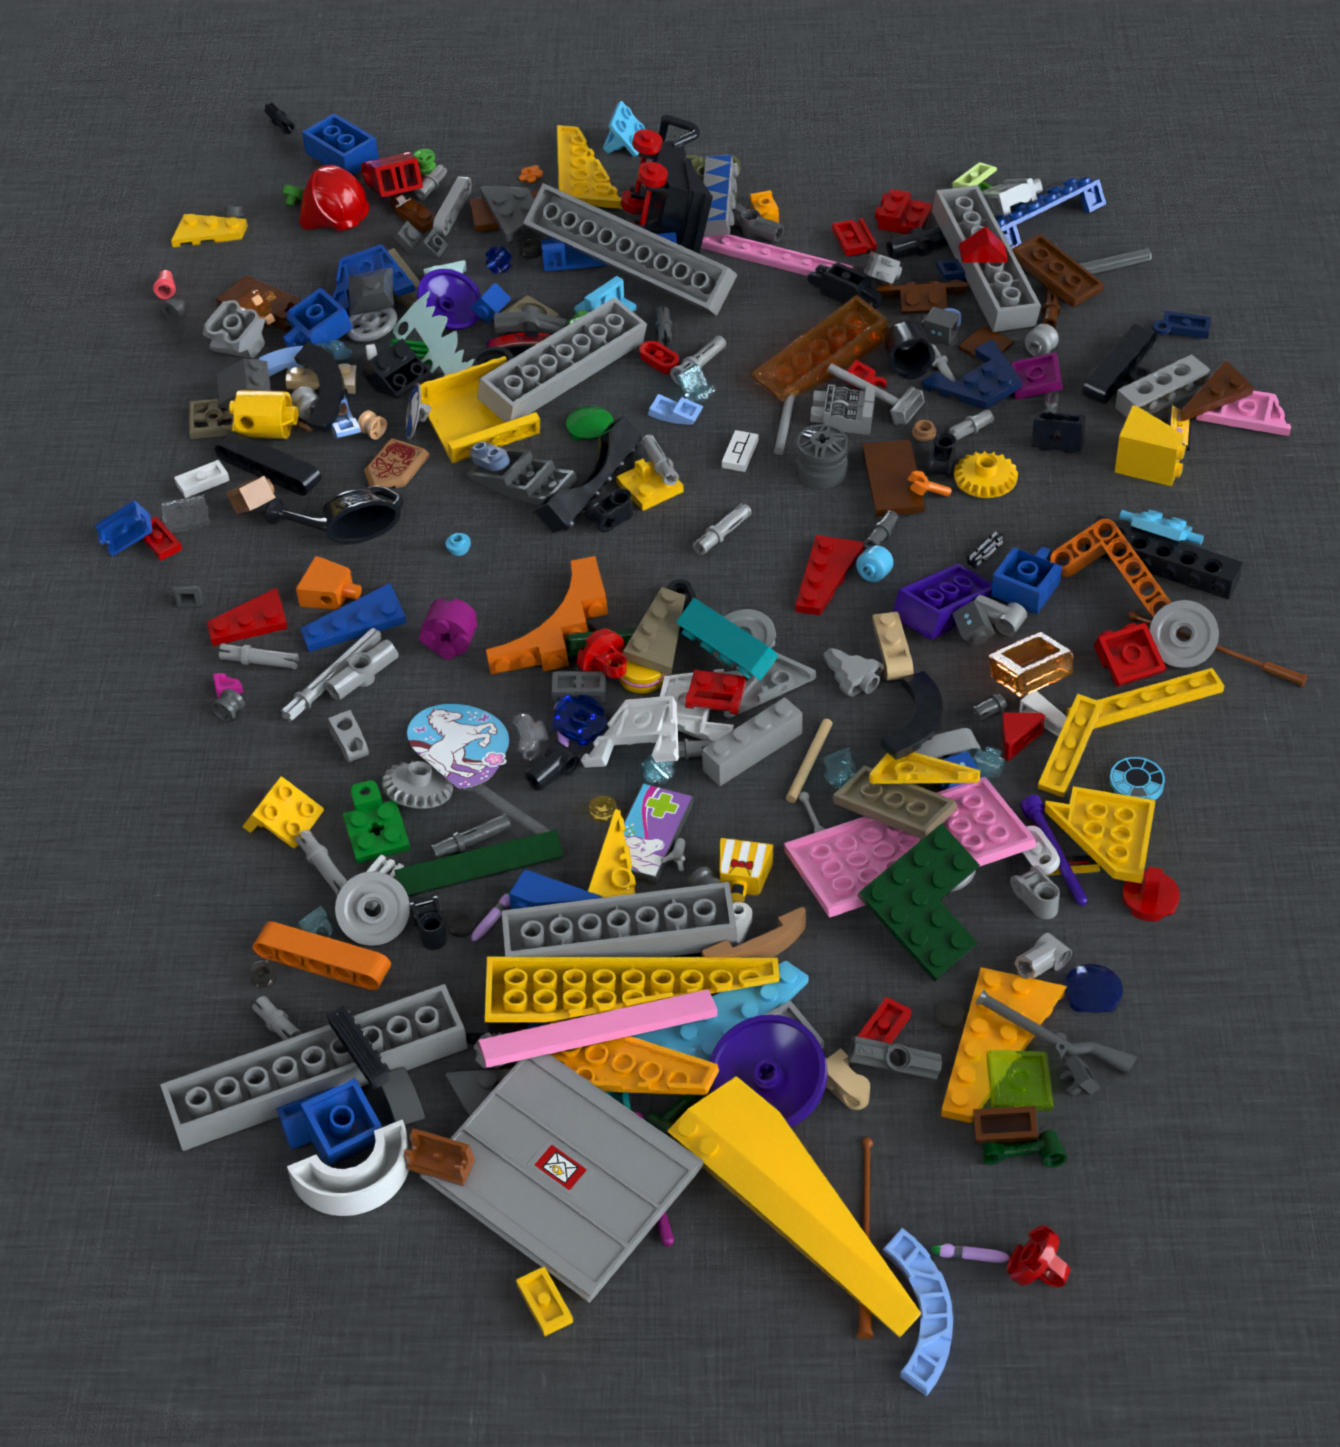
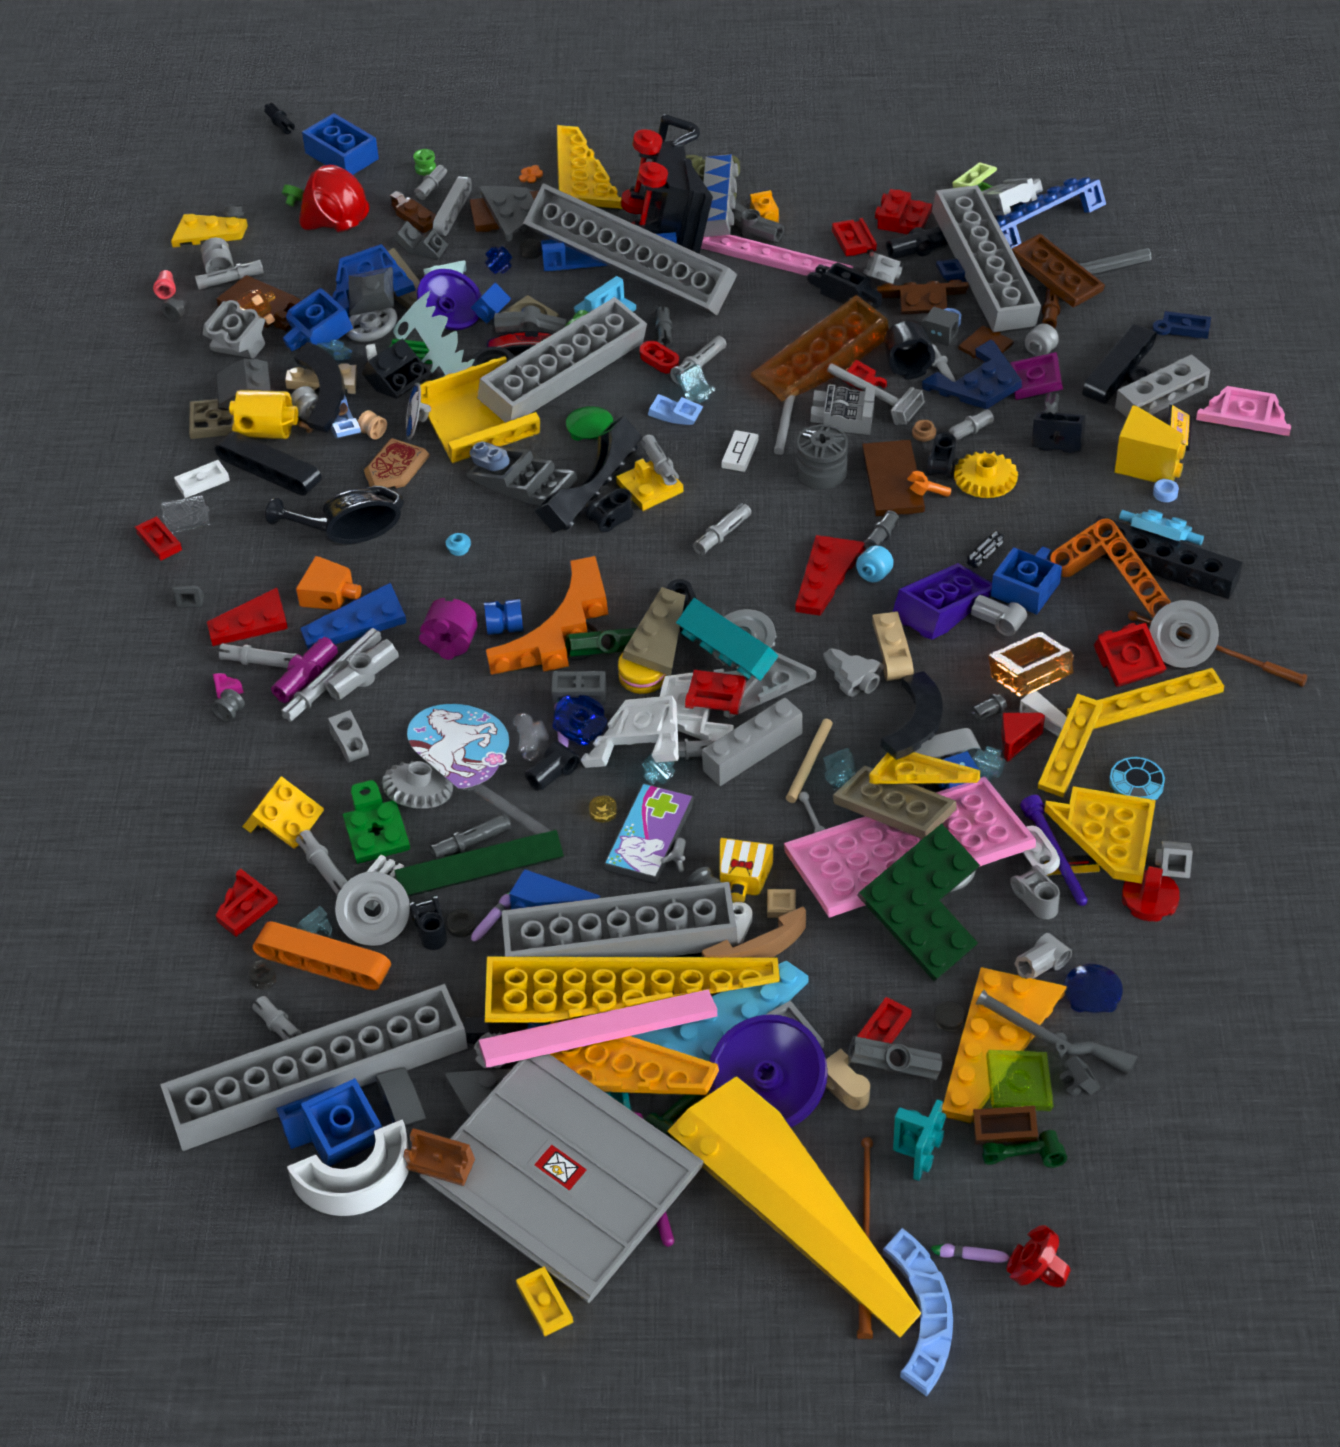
blue hinge [95,500,152,556] -> none
brick [225,476,275,514] -> none
light blue slope [259,346,305,377] -> none
black piece [327,1006,390,1090] -> none
red piece [361,152,423,198] -> none
red tile [577,628,627,678] -> none
yellow wing [587,809,636,898] -> none
medium azure bracket [603,101,645,157] -> none
dark grey brick [952,600,995,647] -> none
red slope [959,226,1008,263] -> none
reddish brown wing [1180,361,1254,421] -> none
none -> light grey pin [195,259,264,290]
none -> light grey wheel [200,237,234,274]
none -> red wing [216,868,278,937]
none -> magenta piece [271,637,338,704]
none -> blue wheel [484,599,523,635]
none -> tan tile [767,889,796,918]
none -> teal bracket [893,1099,946,1181]
none -> light blue tile [1153,479,1179,502]
none -> light grey brick [1155,841,1193,878]

